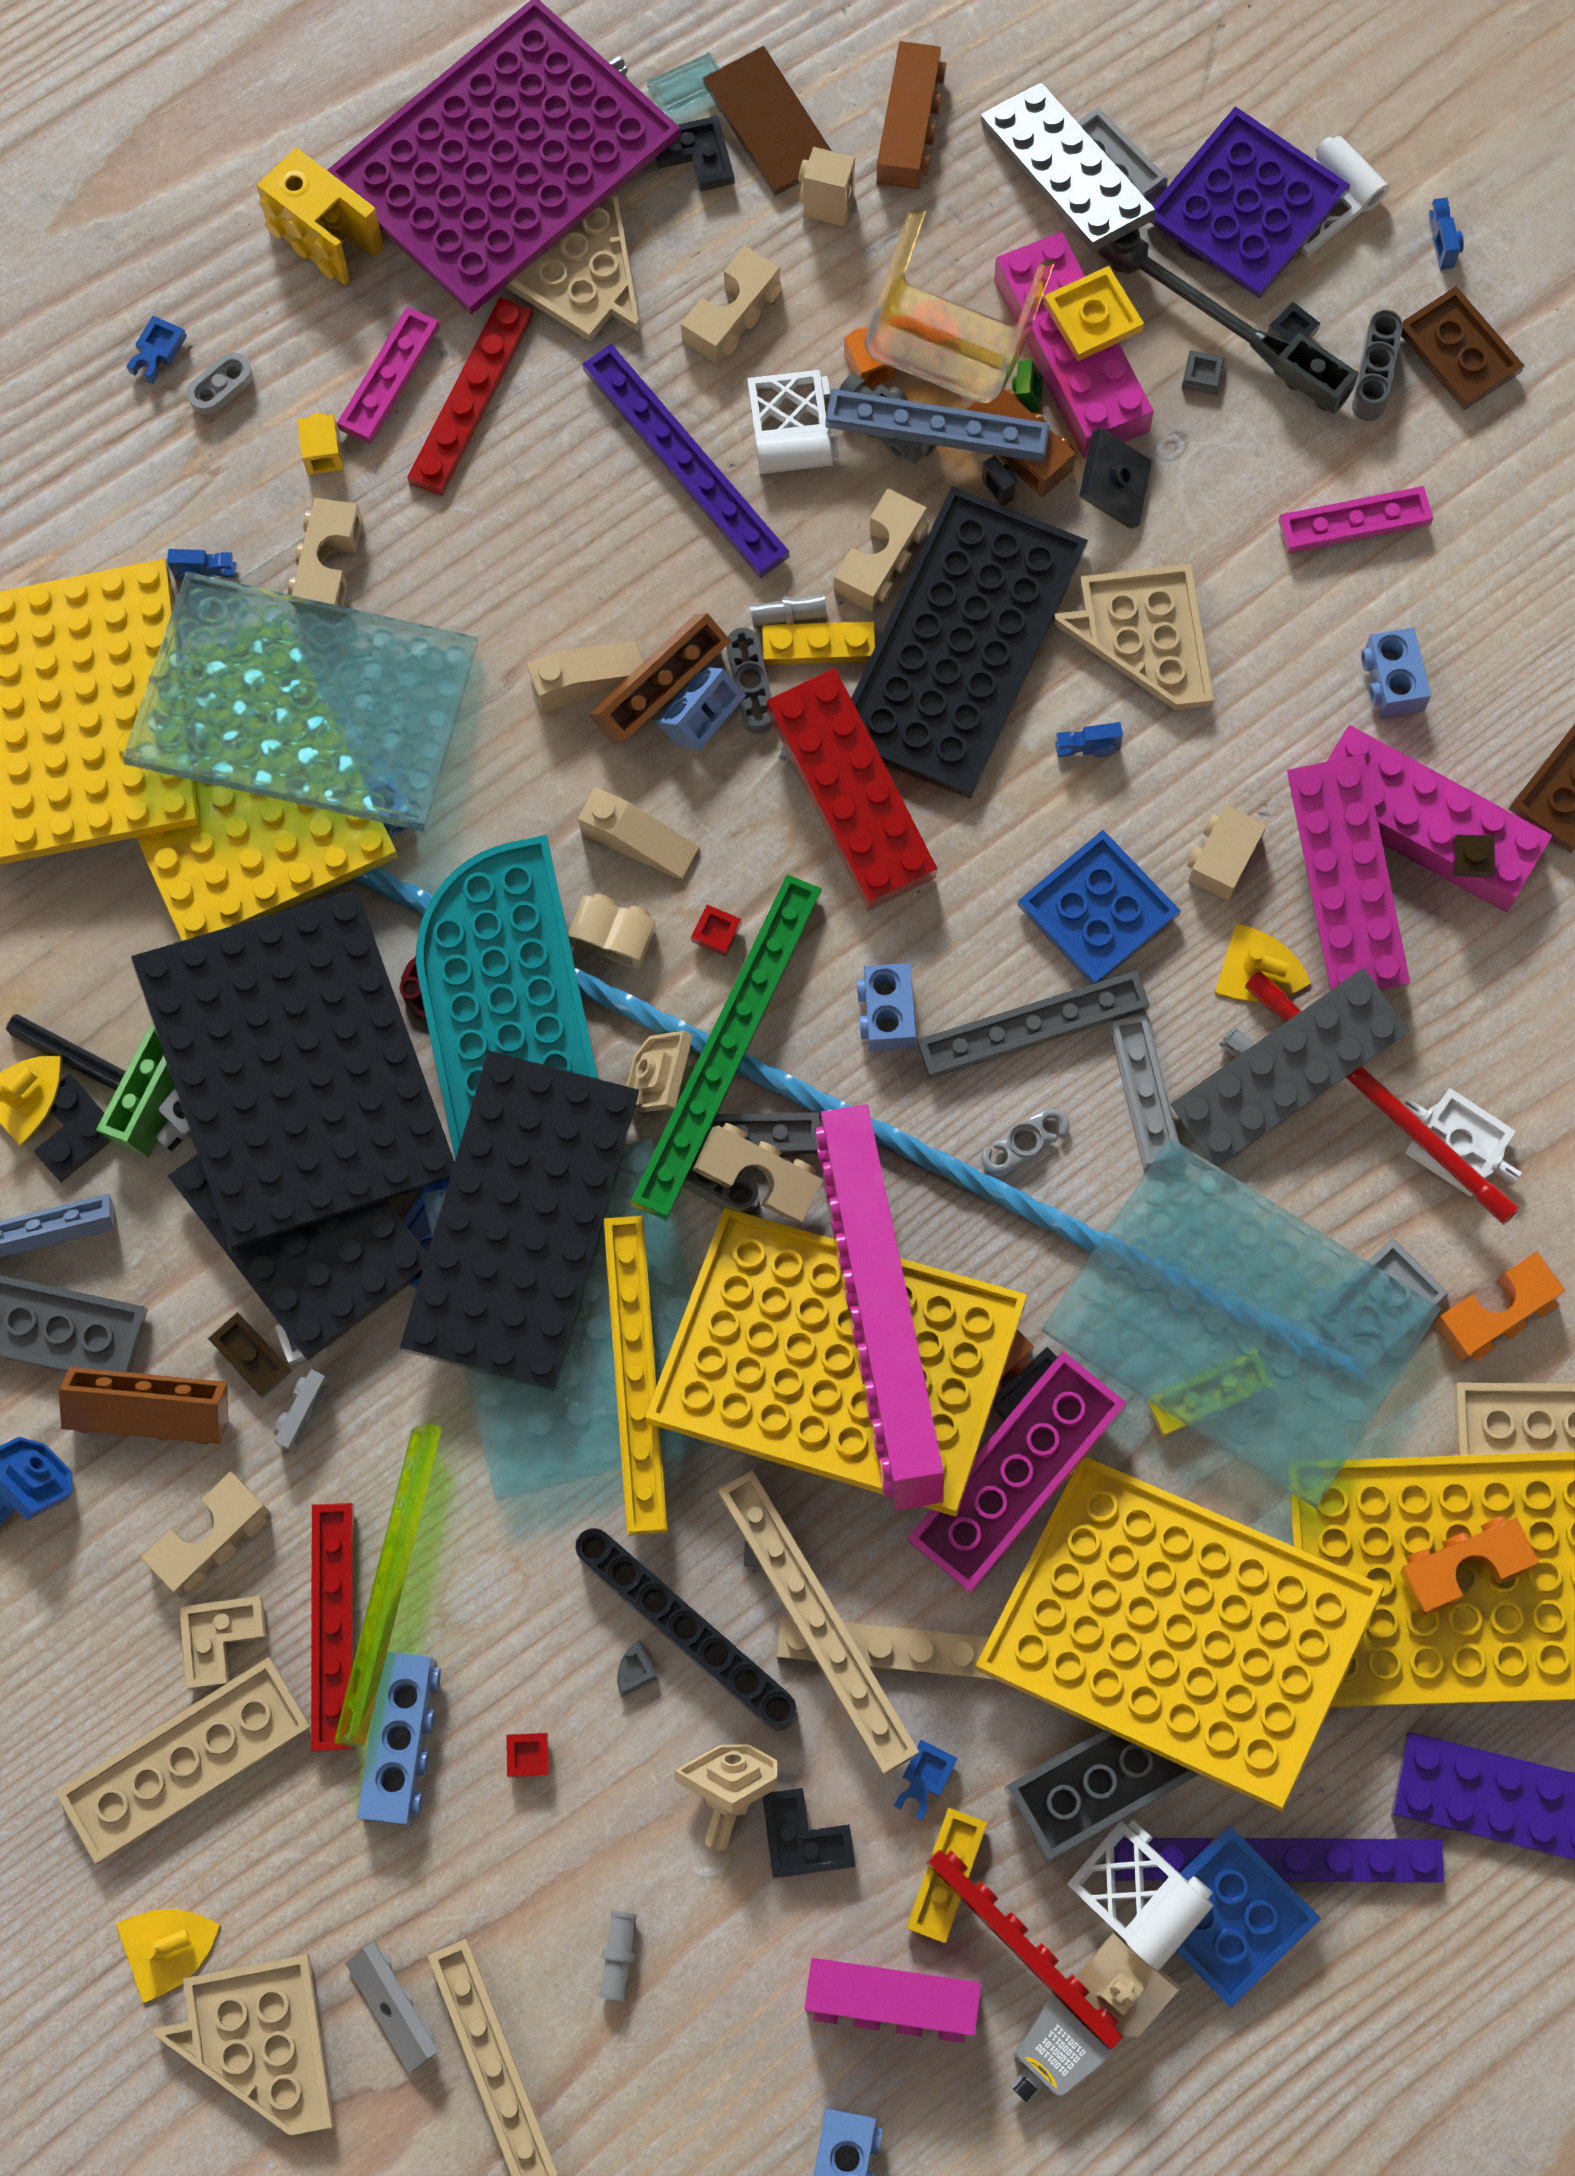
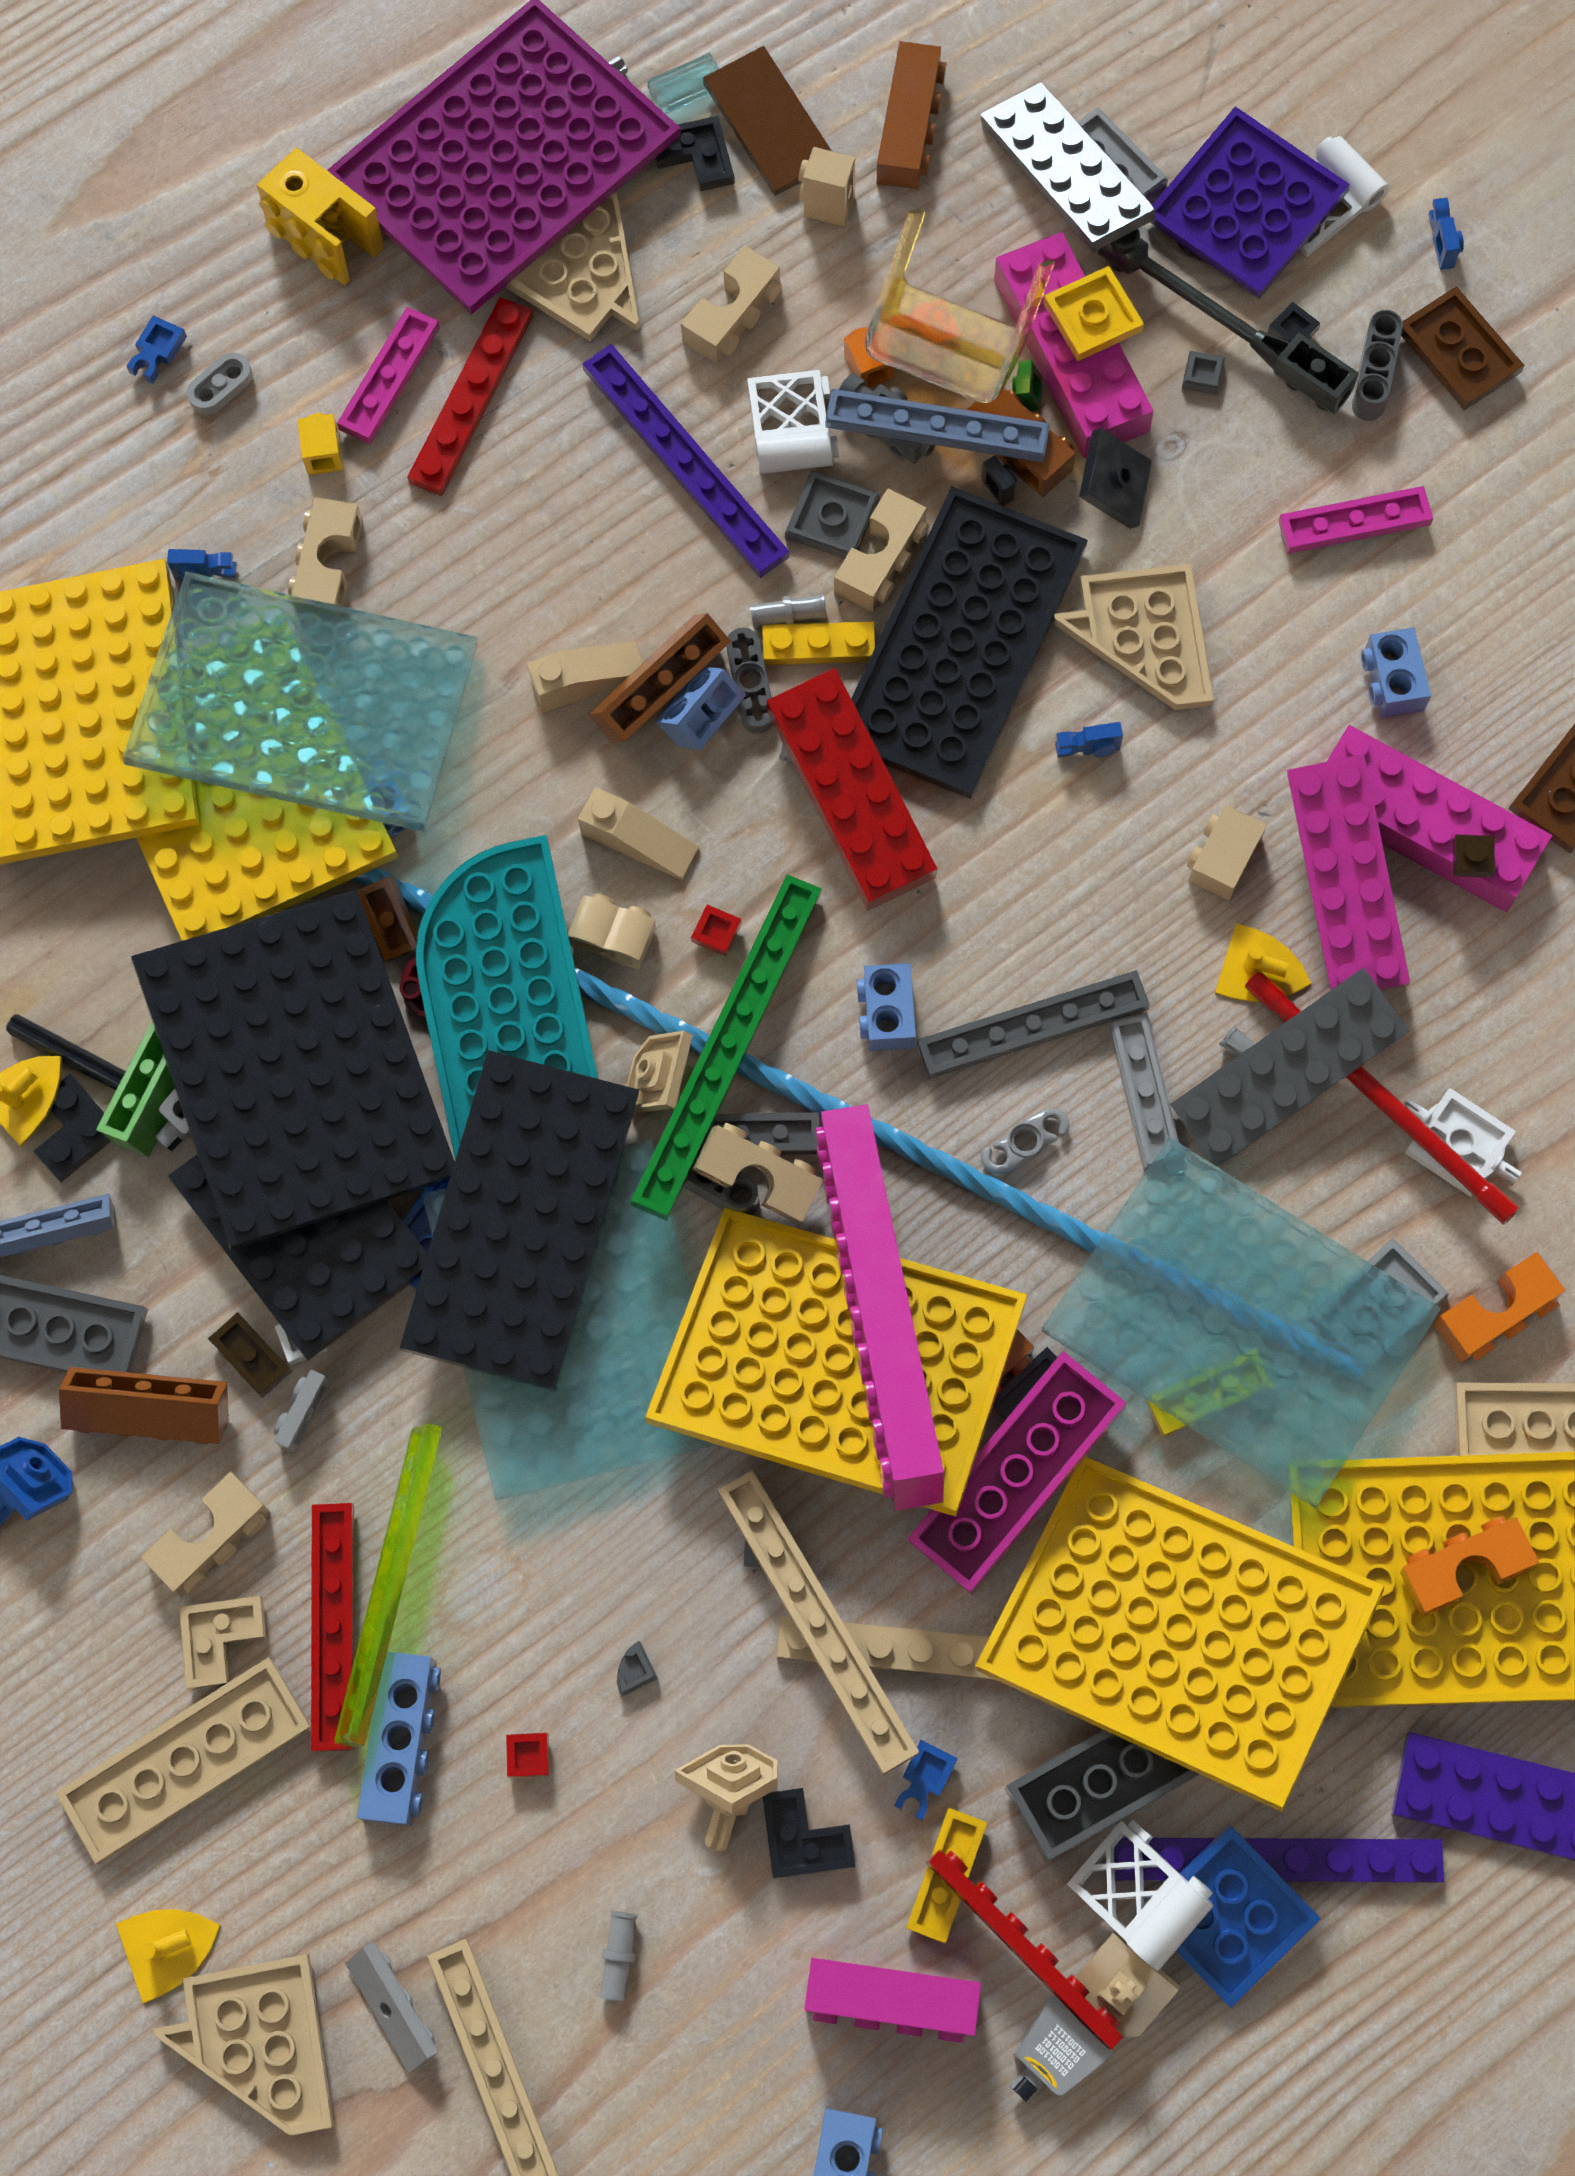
black beam [575,1528,797,1731] -> none
yellow tile [604,1216,668,1537] -> none
blue plate [1017,830,1181,984] -> none
none -> reddish brown plate [357,876,418,962]
none -> dark grey tile [785,470,880,559]

